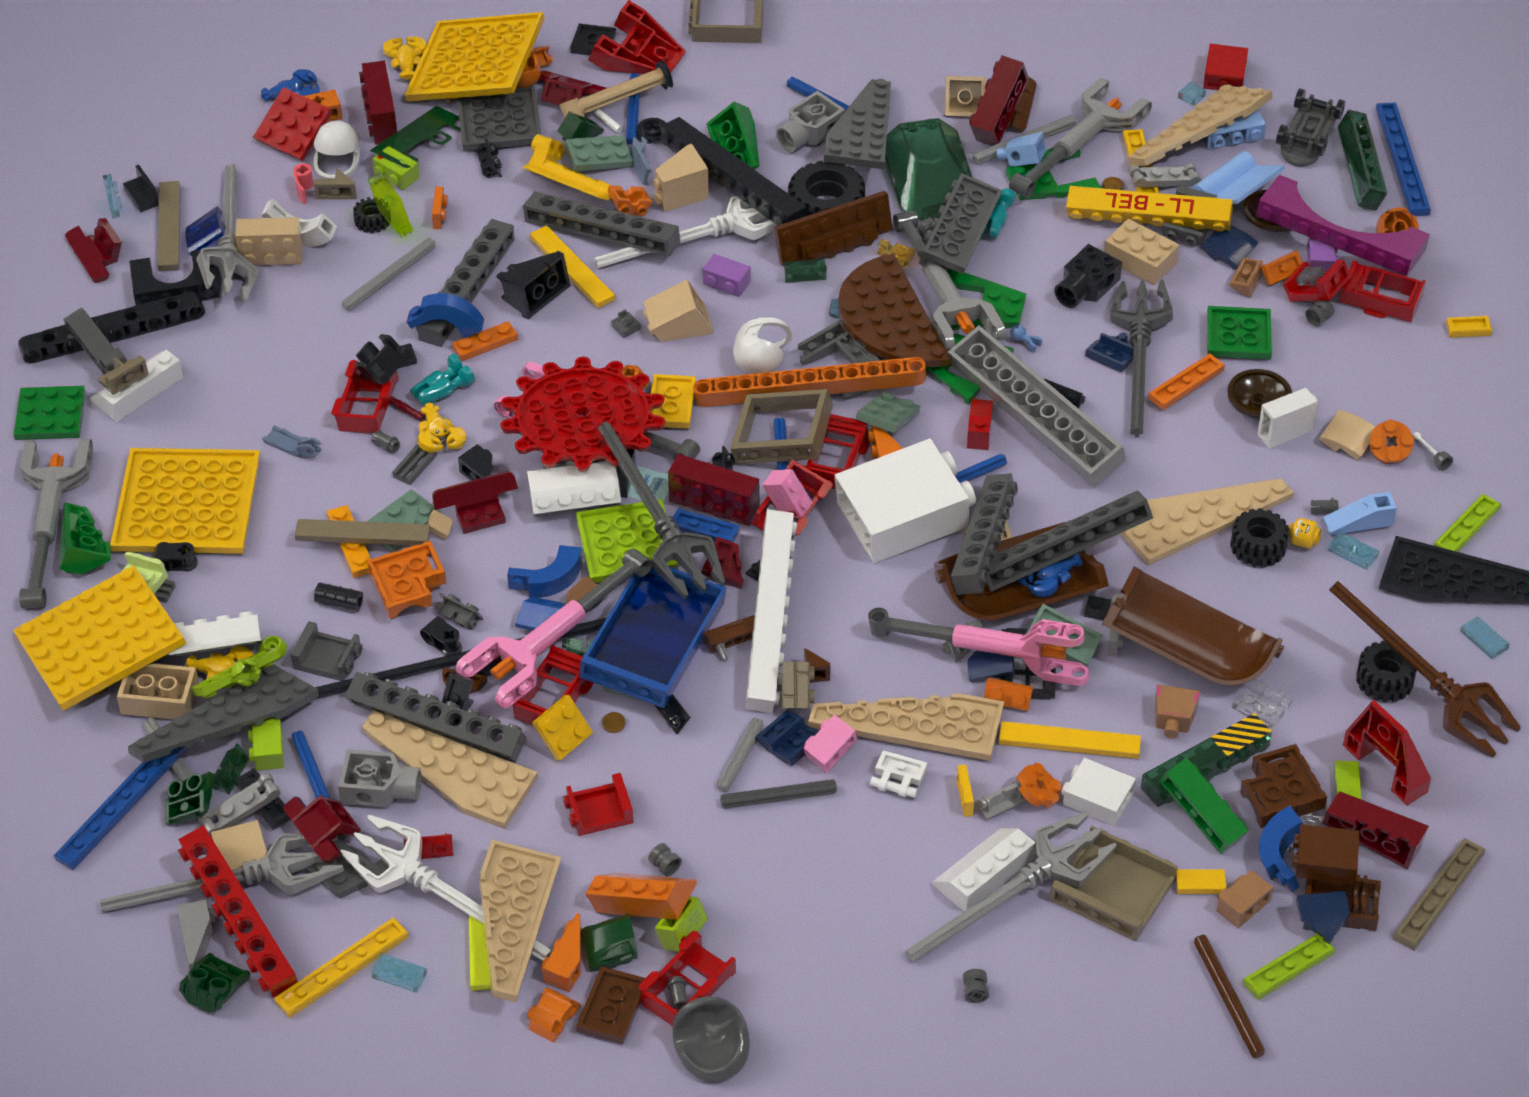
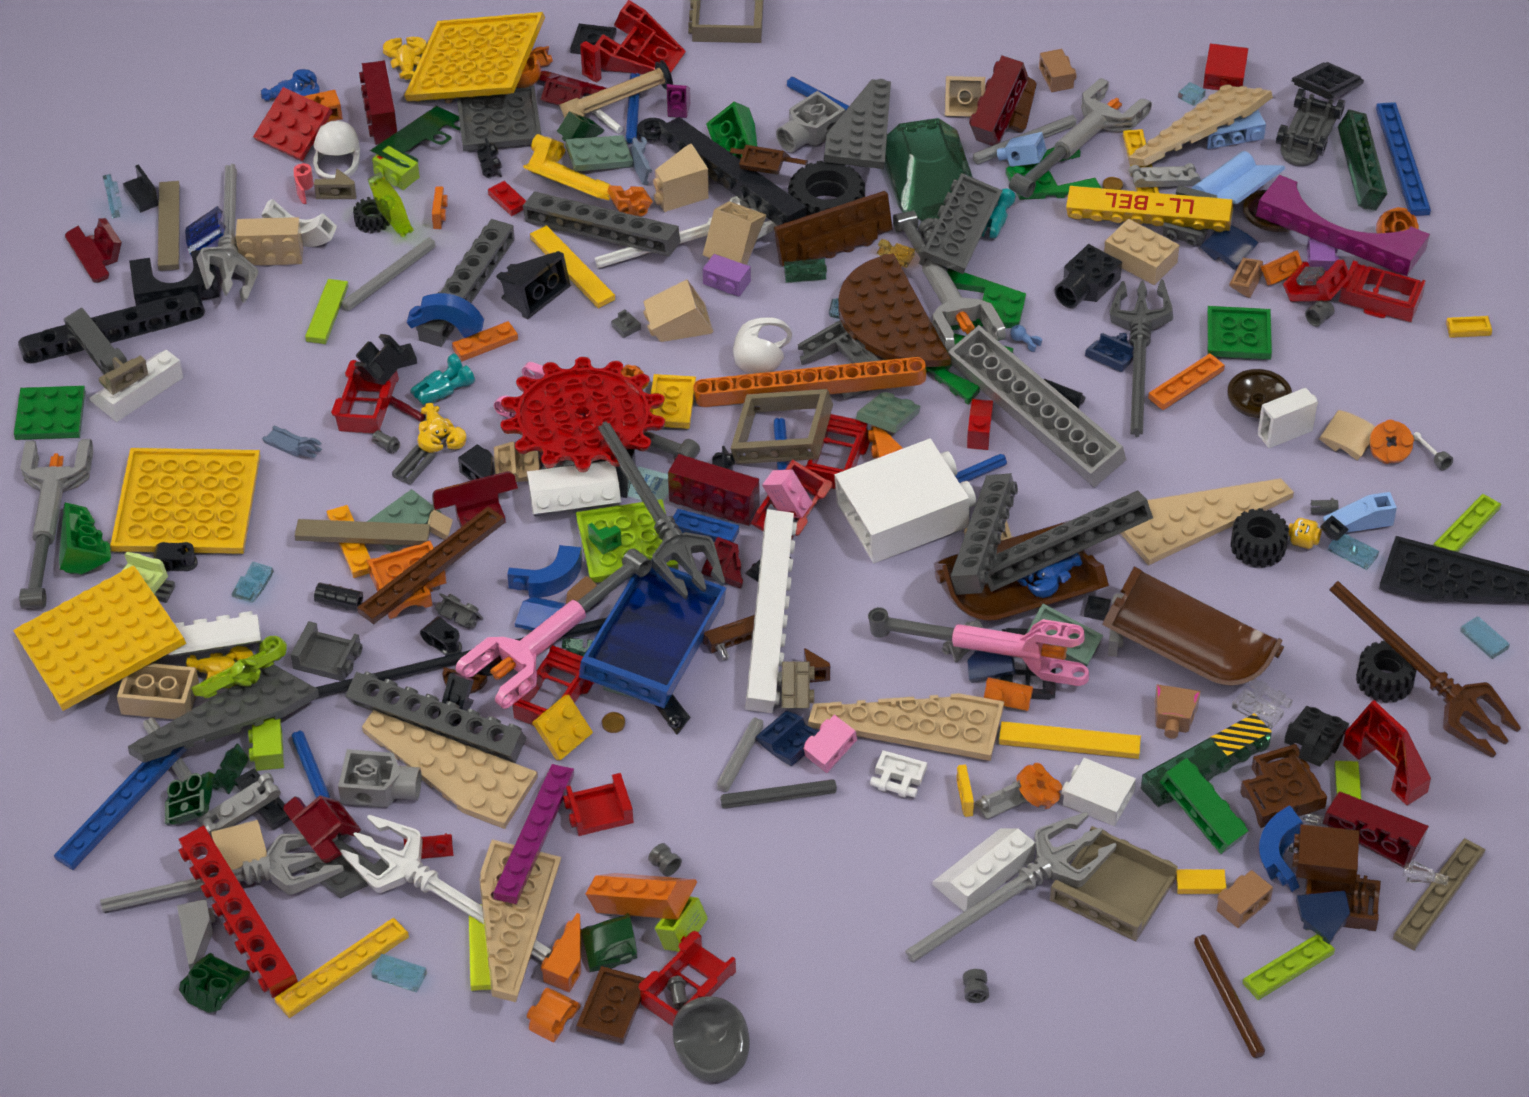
none -> clear light blue slope [231,561,274,603]
none -> lime tile [305,279,349,344]
none -> reddish brown plate [357,507,504,625]
none -> red plate [488,181,526,217]
none -> magenta plate [493,764,574,904]
none -> tan slope [494,441,542,482]
none -> red plate [580,41,602,83]
none -> green panel [588,523,622,555]
none -> magenta slope [667,84,691,118]
none -> tan slope [703,201,766,265]
none -> reddish brown plate [730,145,808,175]
none -> medium nougat brick [1039,49,1077,92]
none -> black plate [1284,705,1349,767]
none -> black piece [1291,62,1364,100]
none -> black slope [1320,515,1349,541]
none -> clear cone [1403,859,1449,886]

